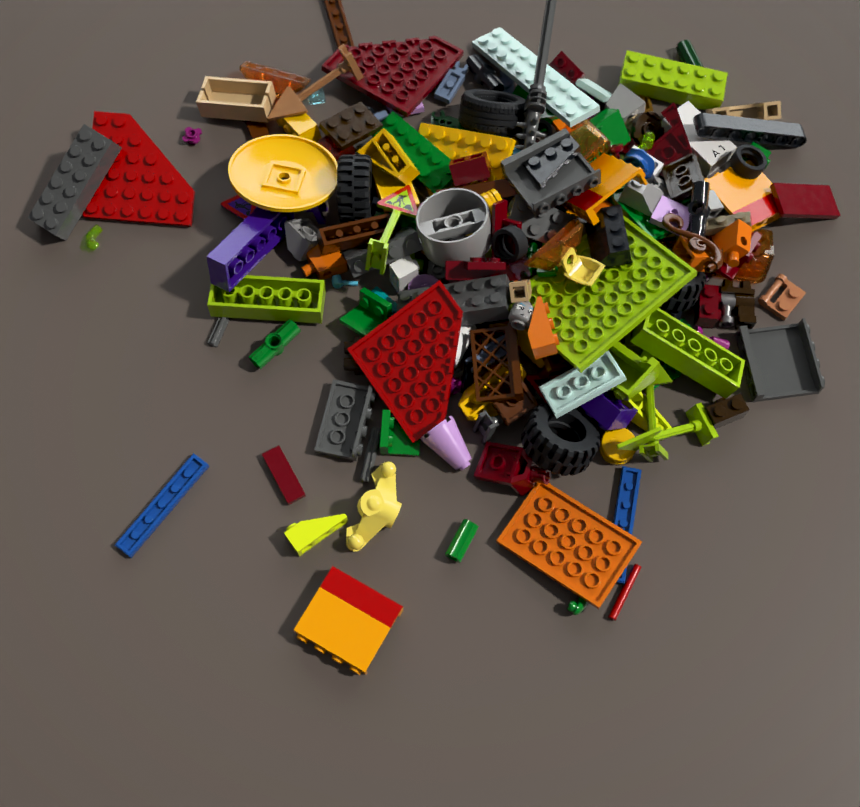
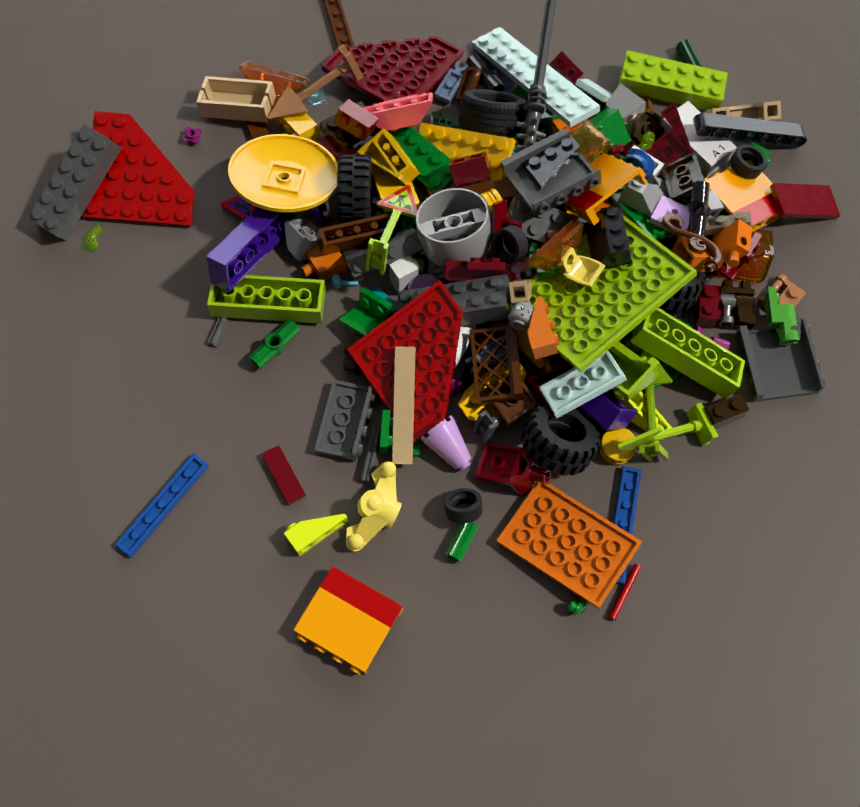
none -> dark red brick [333,99,379,142]
none -> coral wedge [364,92,433,131]
none -> tan tile [392,347,416,464]
none -> black tyre [444,488,483,524]
none -> reddish brown tile [455,67,482,102]
none -> bright green plate [763,287,801,345]

